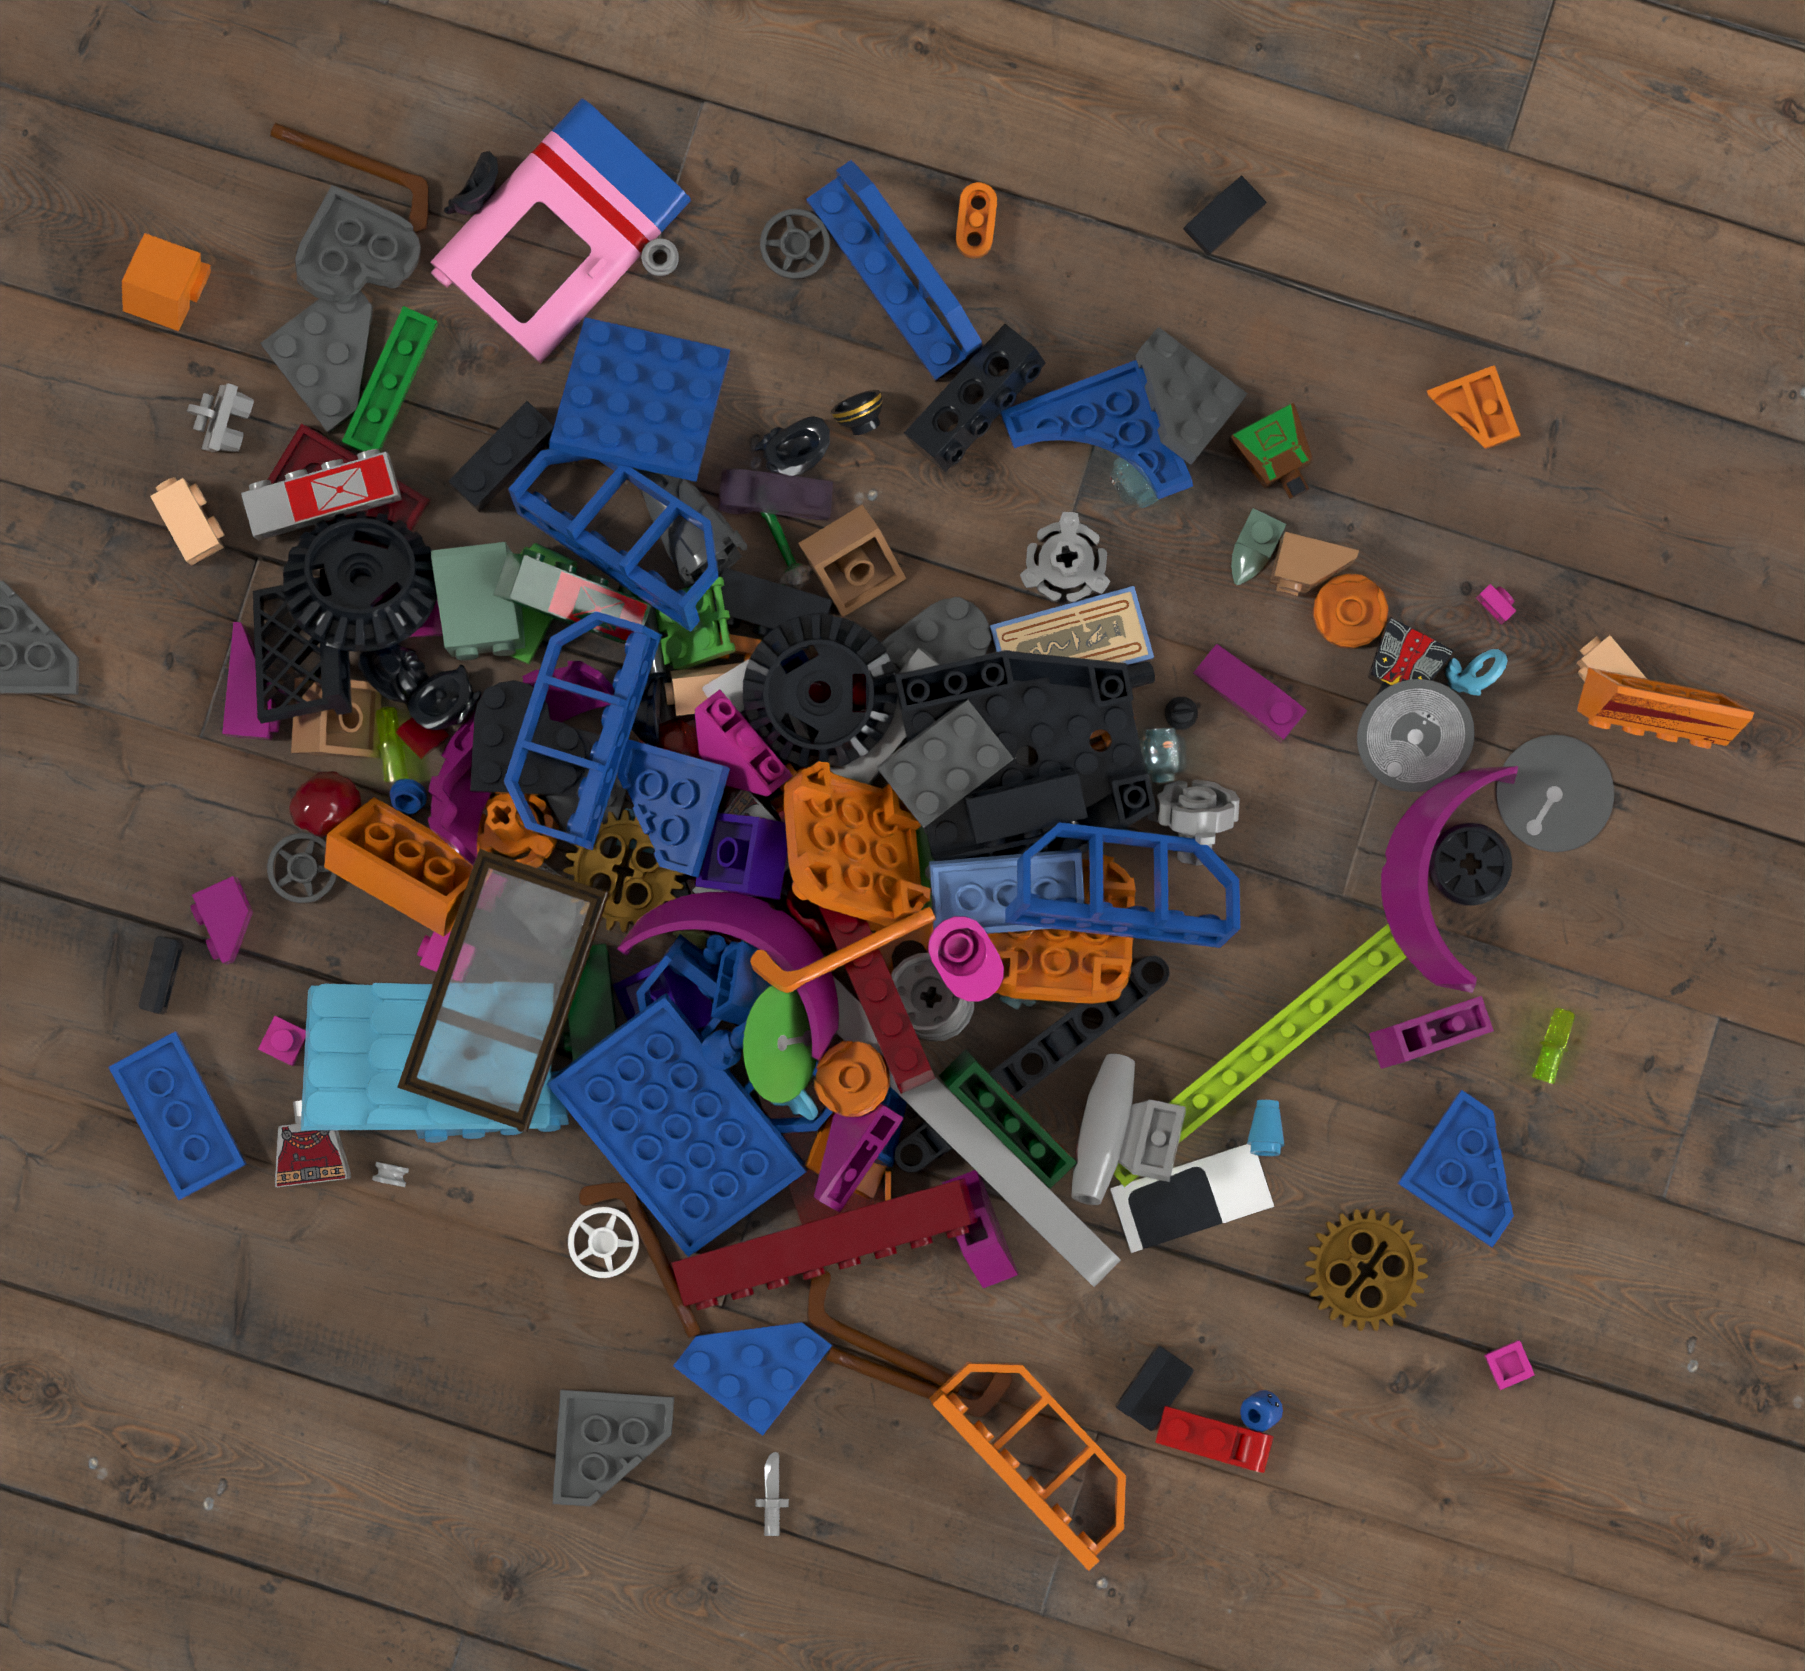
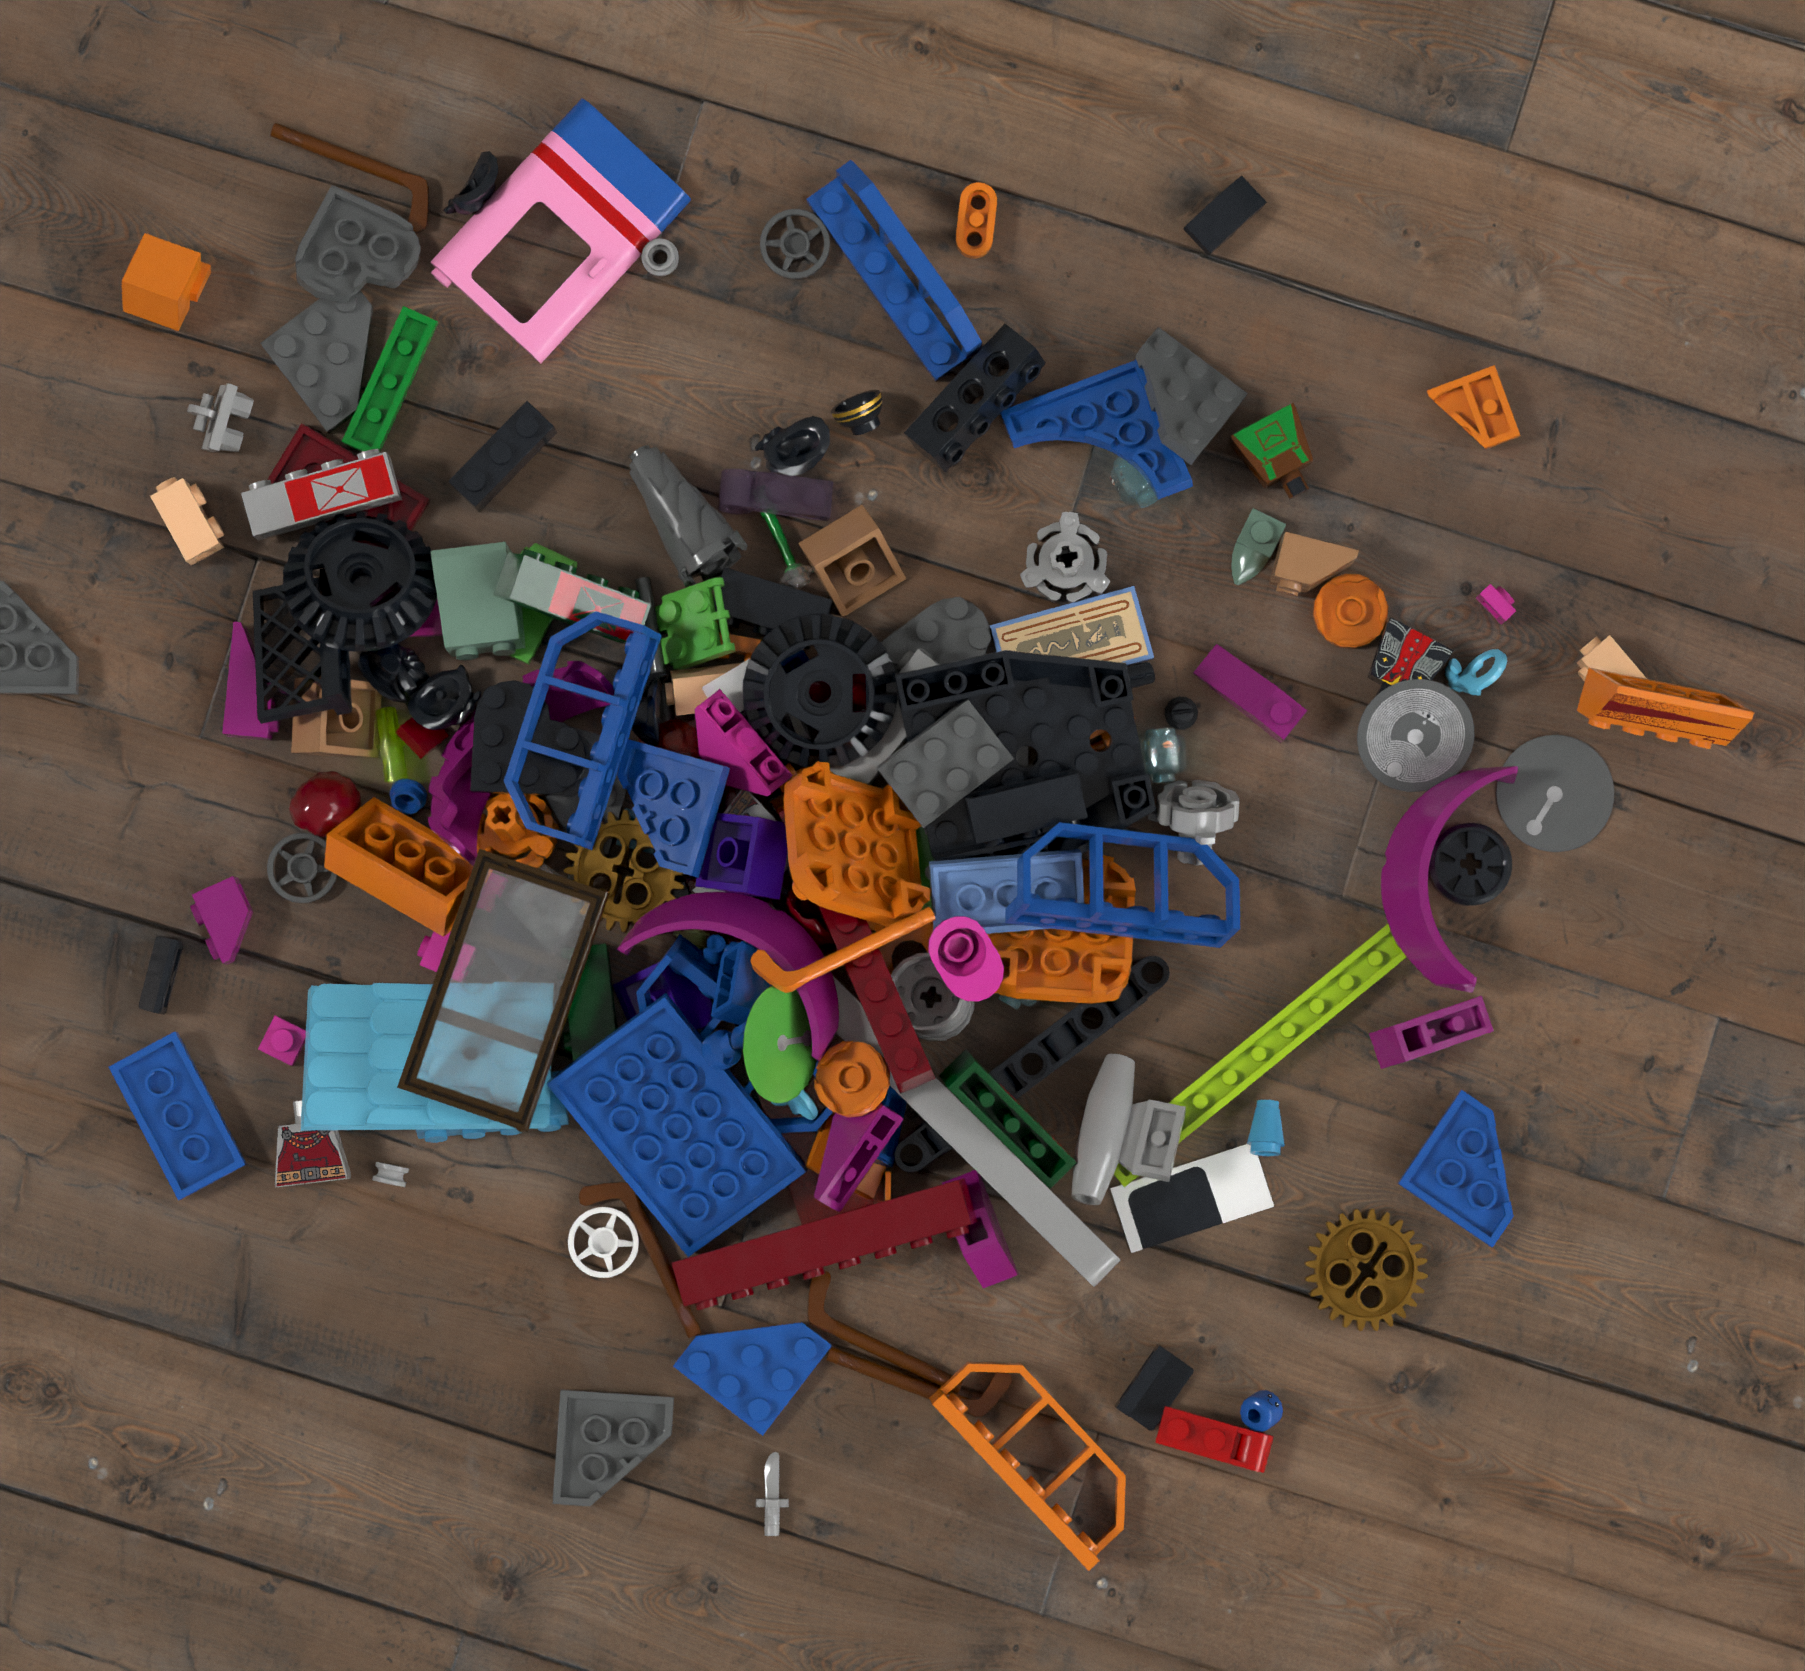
blue plate [508,449,719,632] -> none
blue plate [549,317,730,482] -> none
dark pink plate [1484,1340,1535,1390] -> none
clear neon green axle [1531,1008,1575,1084] -> none

